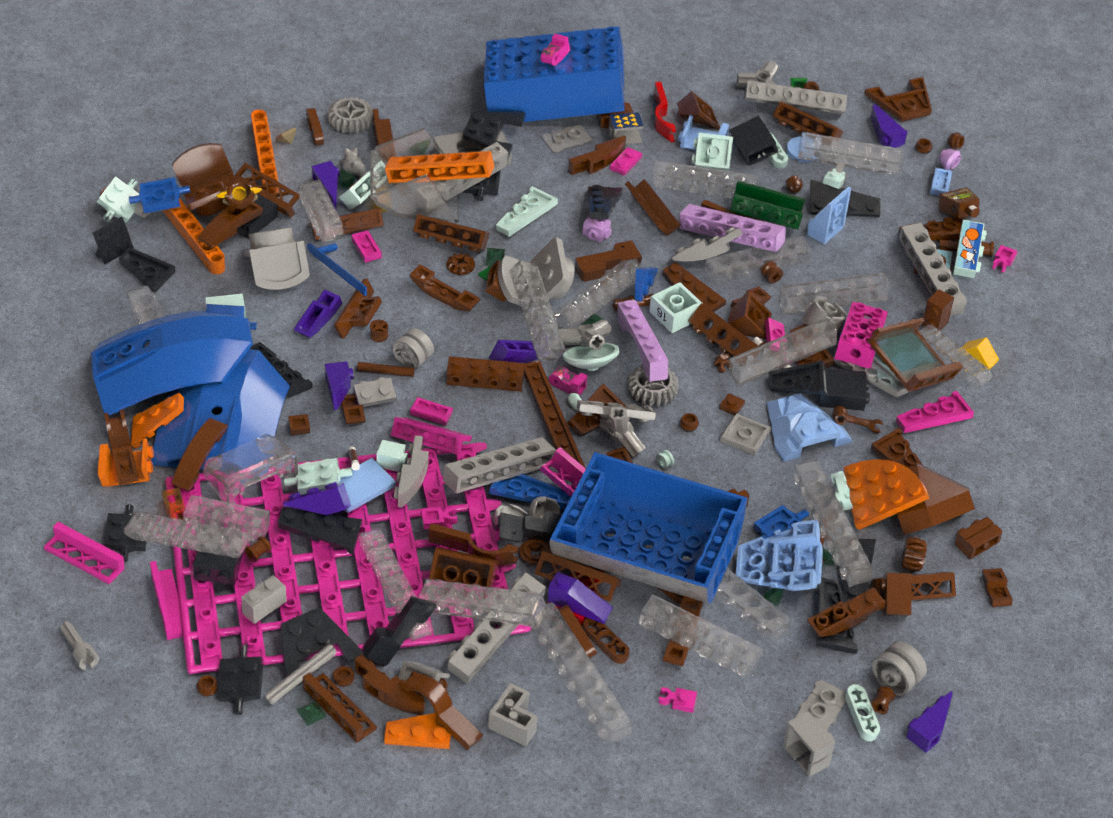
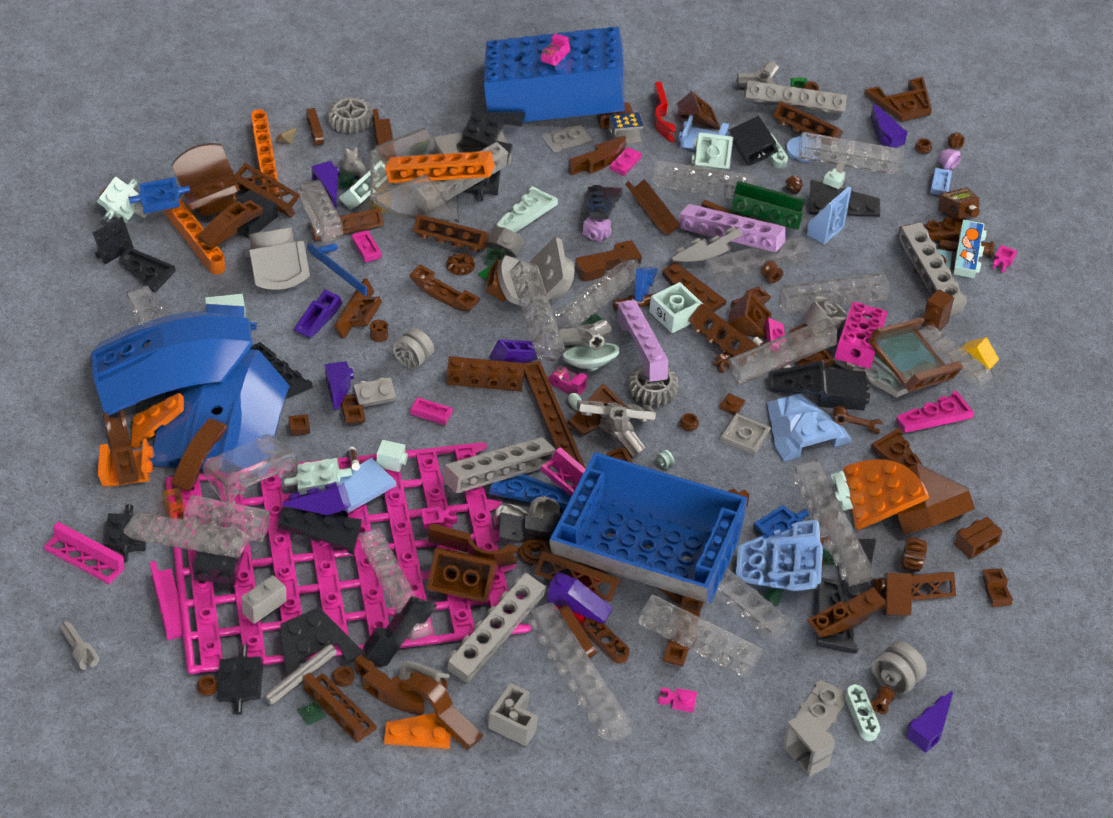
reddish brown hair [216,180,262,210] -> none
reddish brown bush [244,536,272,562] -> none
reddish brown piece [357,362,415,377] -> none
dark pink fence [391,417,472,455] -> none
light grey slope [394,436,429,507] -> none
clear brick [418,579,547,627] -> none
none -> light grey slope [487,226,525,256]

